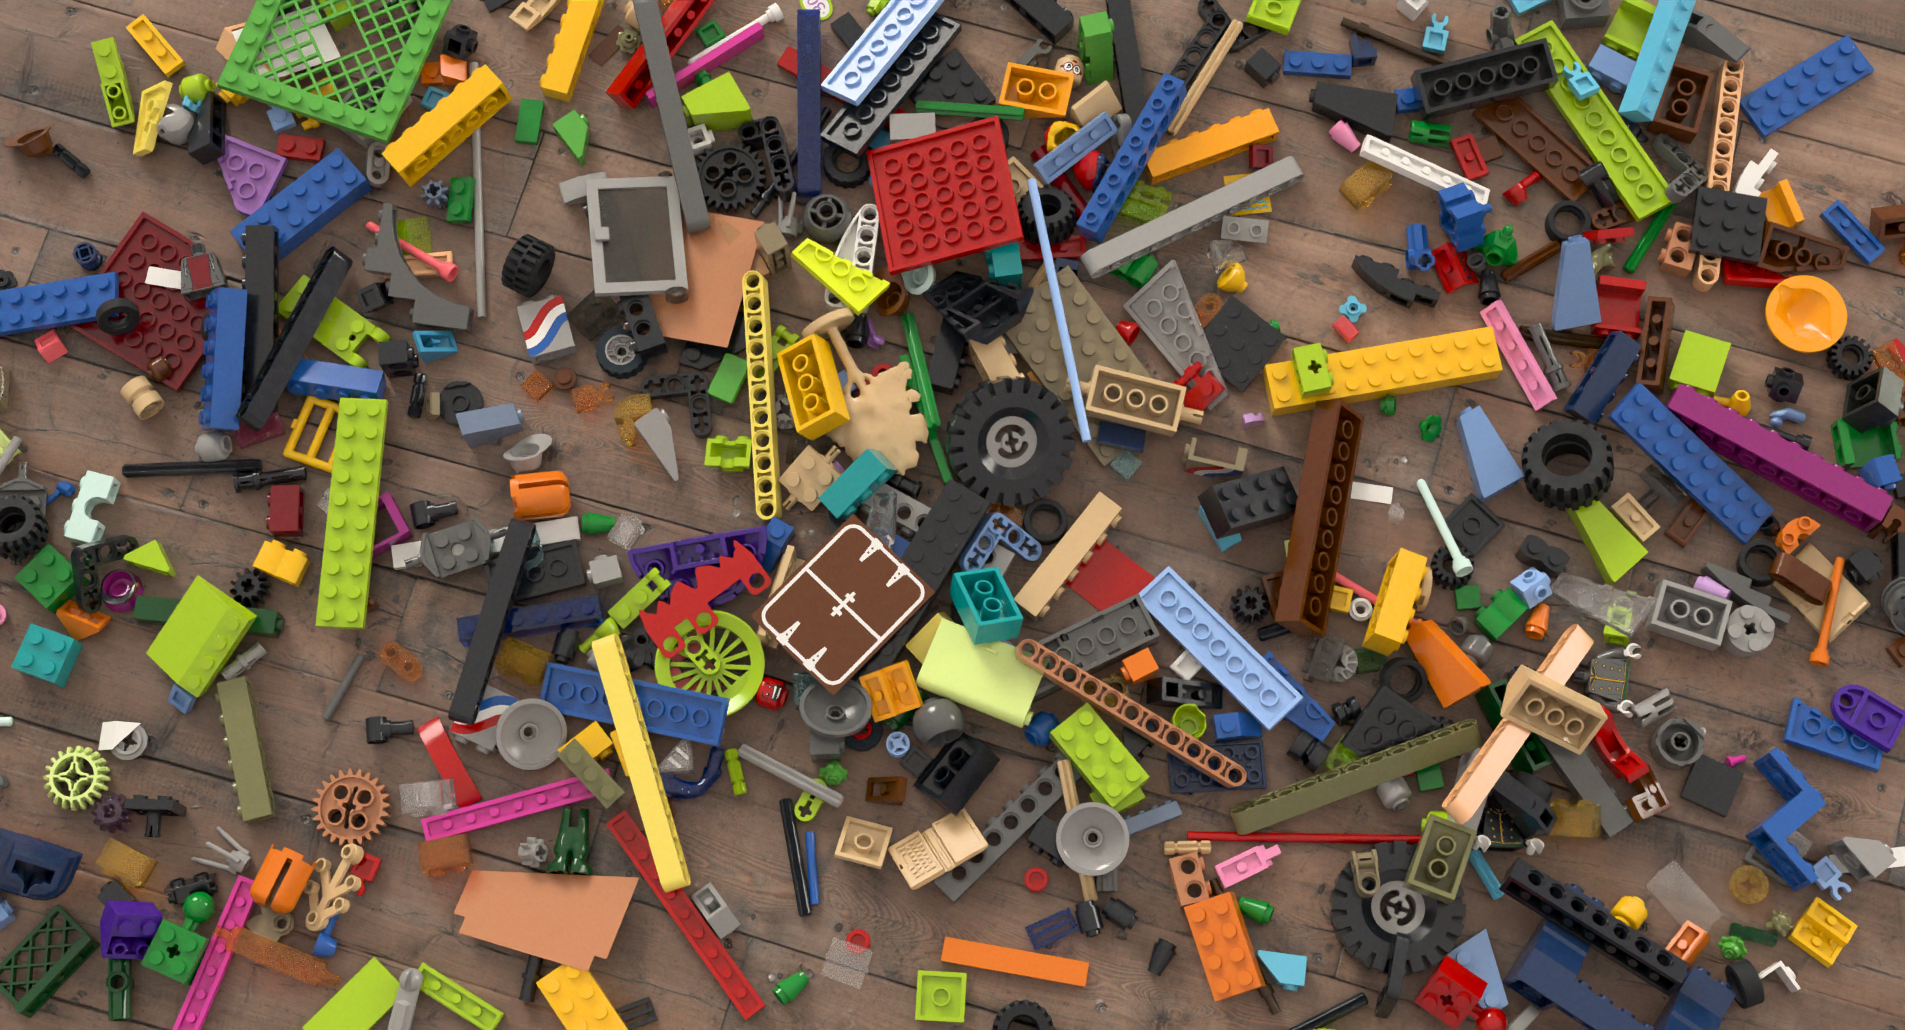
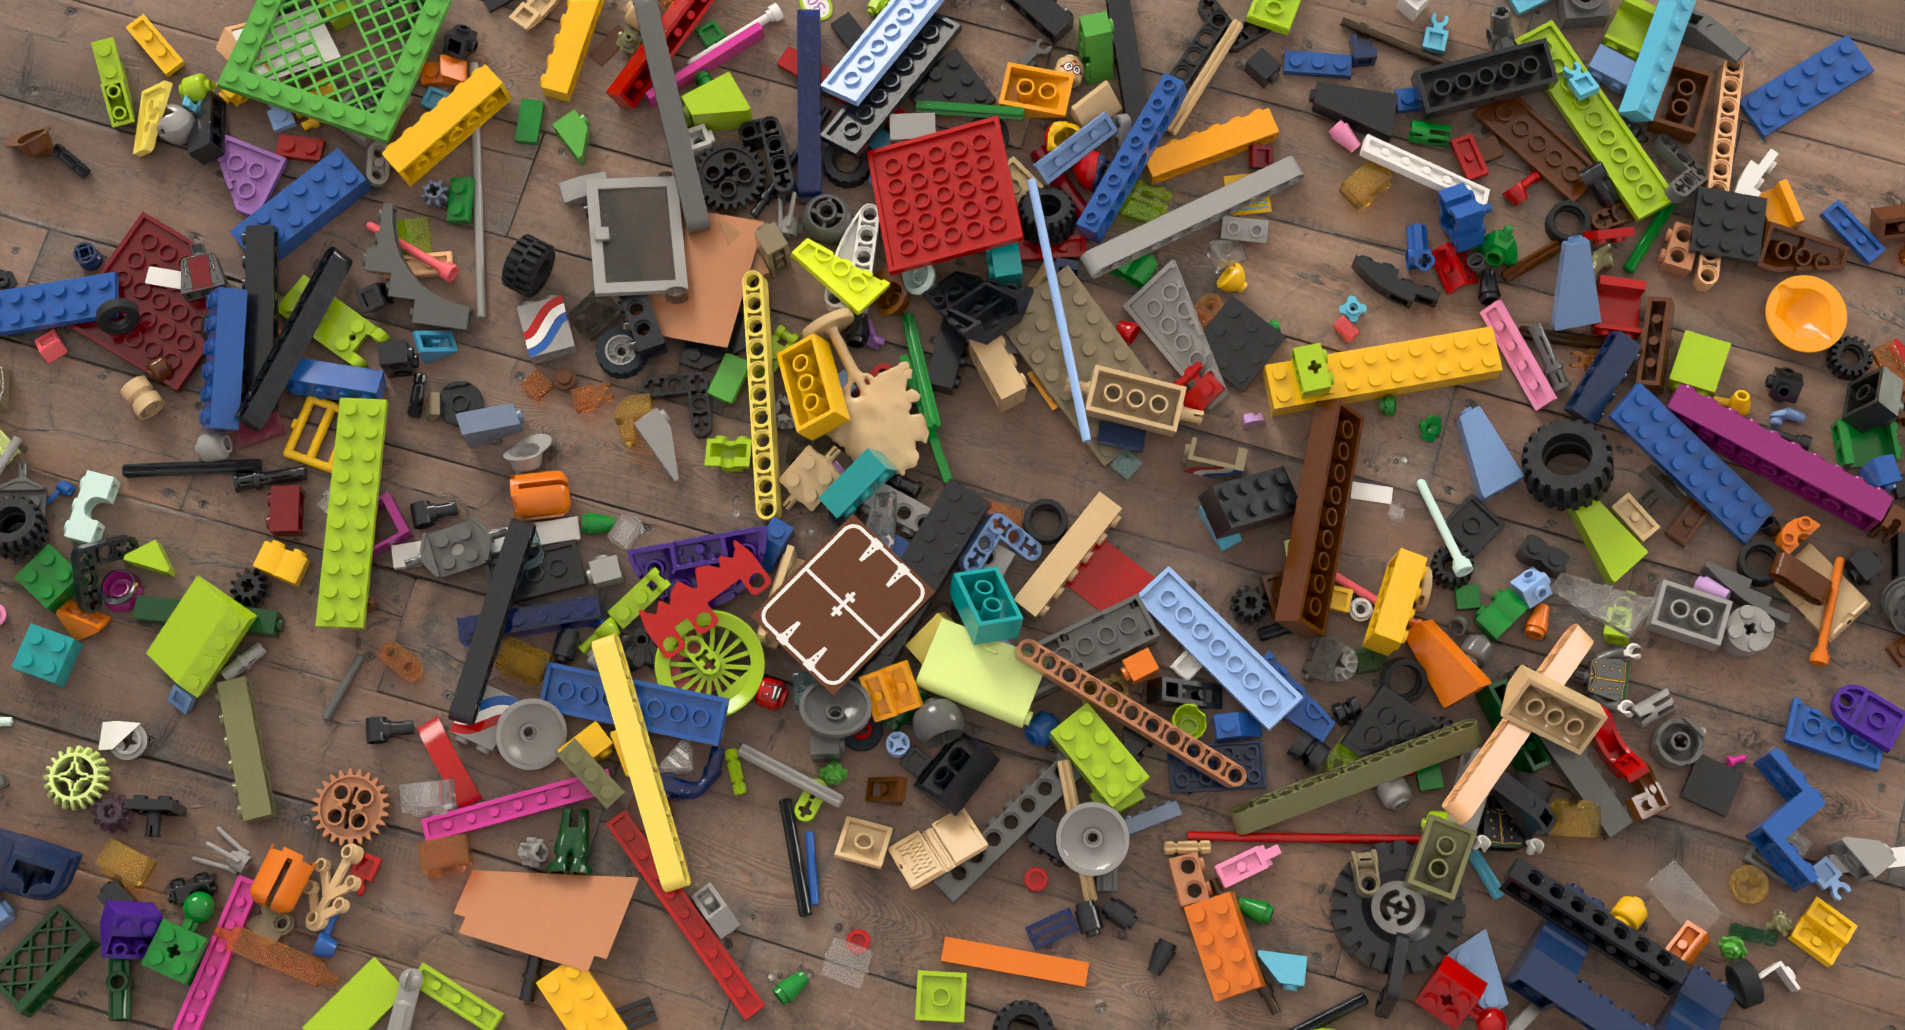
black wheel [945,376,1076,506] -> none
red wing [1720,259,1794,289] -> none

